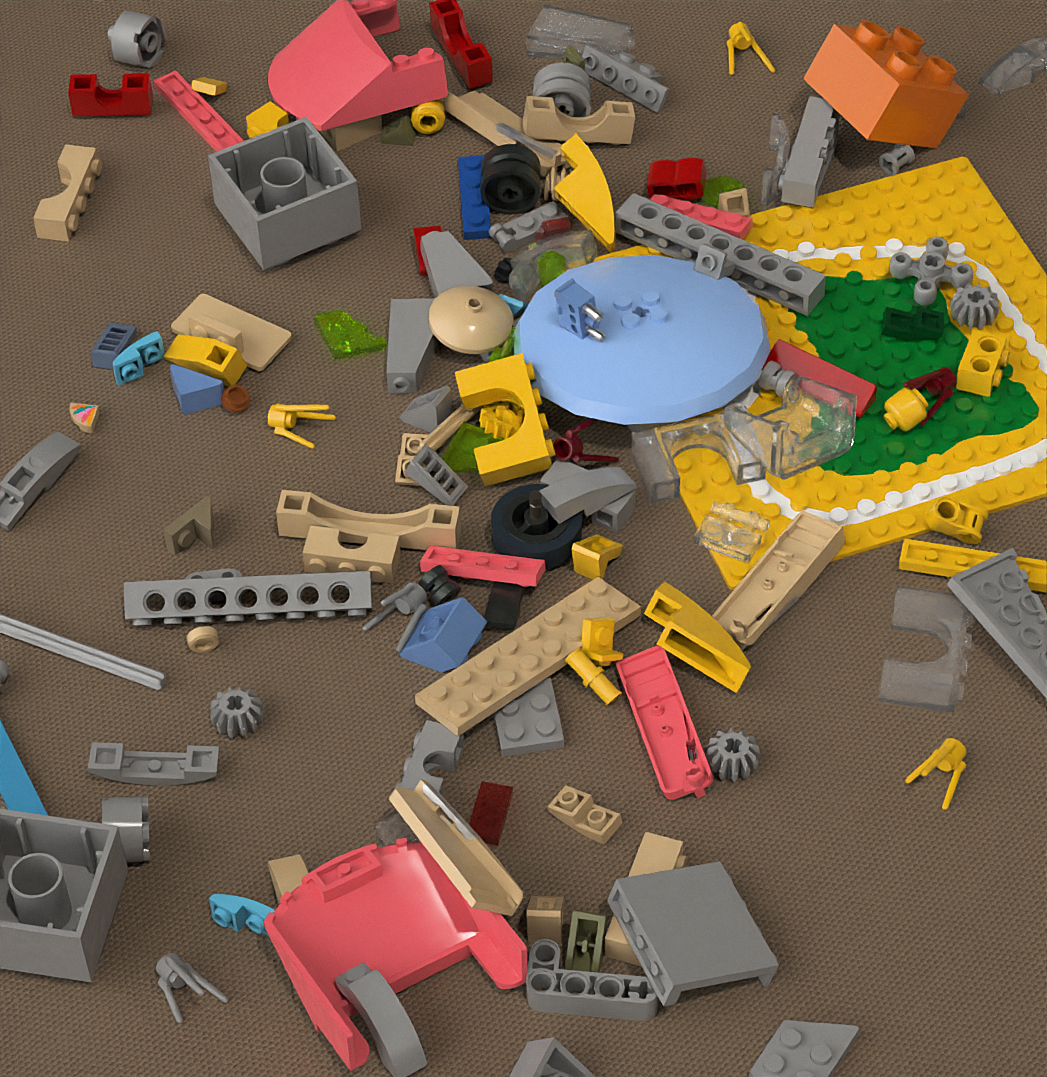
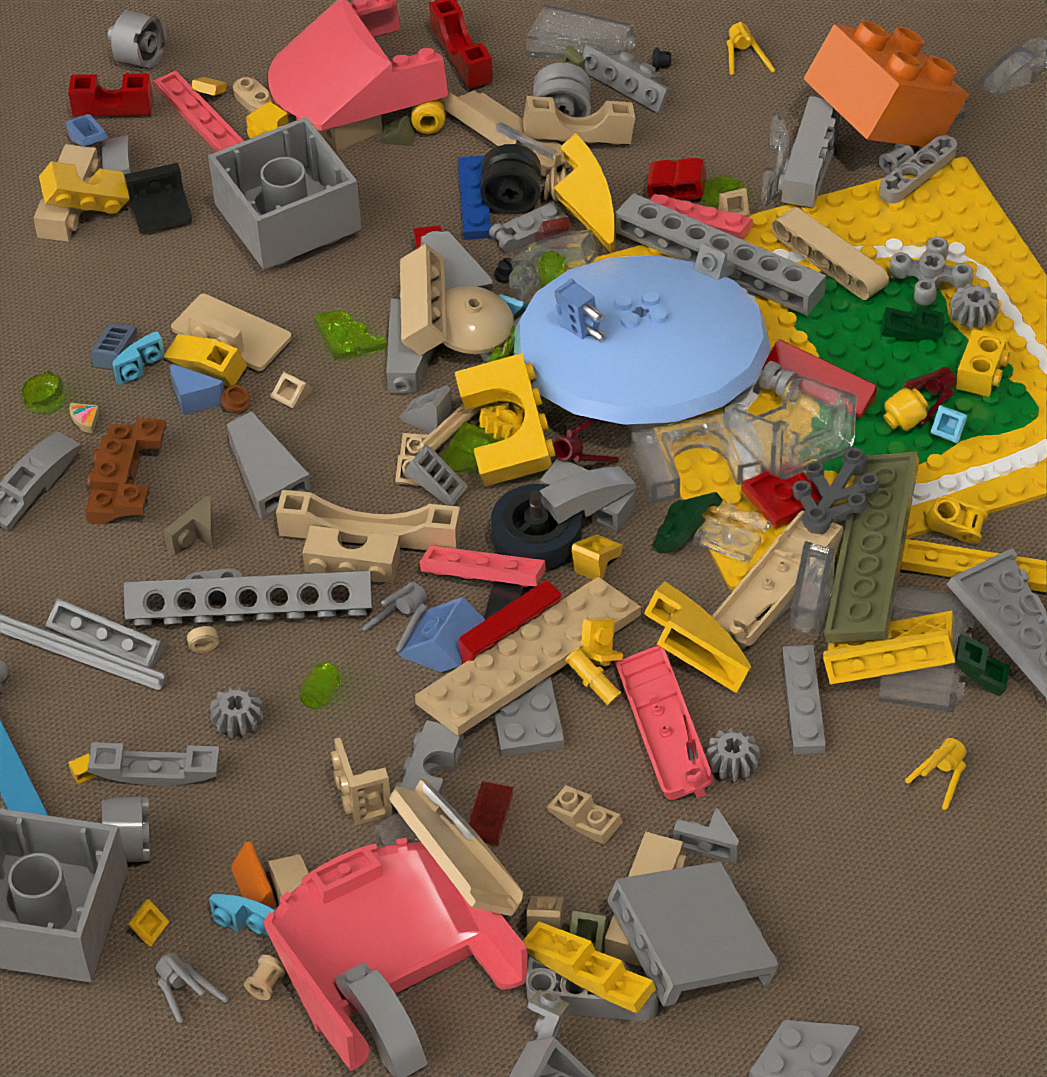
yellow plant [268,403,336,449] -> none
pearl dark grey wheel [418,565,461,606] -> none
none -> clear neon green hair [21,370,65,413]
none -> yellow arch [39,161,130,214]
none -> light grey slope [45,598,167,668]
none -> medium blue slope [65,114,108,147]
none -> yellow piece [68,753,97,785]
none -> dark orange bracket [85,418,167,524]
none -> light grey slope [102,135,133,177]
none -> pearl dark grey bracket [125,163,192,233]
none -> yellow slope [128,899,170,947]
none -> light grey slope [227,411,311,520]
none -> orange slope [231,841,275,909]
none -> tan plate [233,77,275,113]
none -> tan bush [244,955,286,1000]
none -> tan slope [270,371,313,409]
none -> clear neon green brick [299,662,342,709]
none -> tan bracket [330,737,393,826]
none -> tan brick [400,244,447,356]
none -> red slope [458,580,562,664]
none -> yellow slope [523,921,656,1014]
none -> light grey bracket [527,990,569,1040]
none -> black piece [652,47,671,71]
none -> dark green wing [652,492,723,553]
none -> light grey slope [673,808,739,864]
none -> red plate [741,459,822,529]
none -> tan beam [771,207,889,300]
none -> light grey plate [782,645,826,755]
none -> clear slope [790,541,835,636]
none -> dark grey plant [792,448,879,534]
none -> yellow fence [823,611,955,685]
none -> olive plate [824,451,919,643]
none -> light grey beam [879,135,957,203]
none -> medium azure slope [930,405,968,443]
none -> dark green slope [955,634,1010,696]

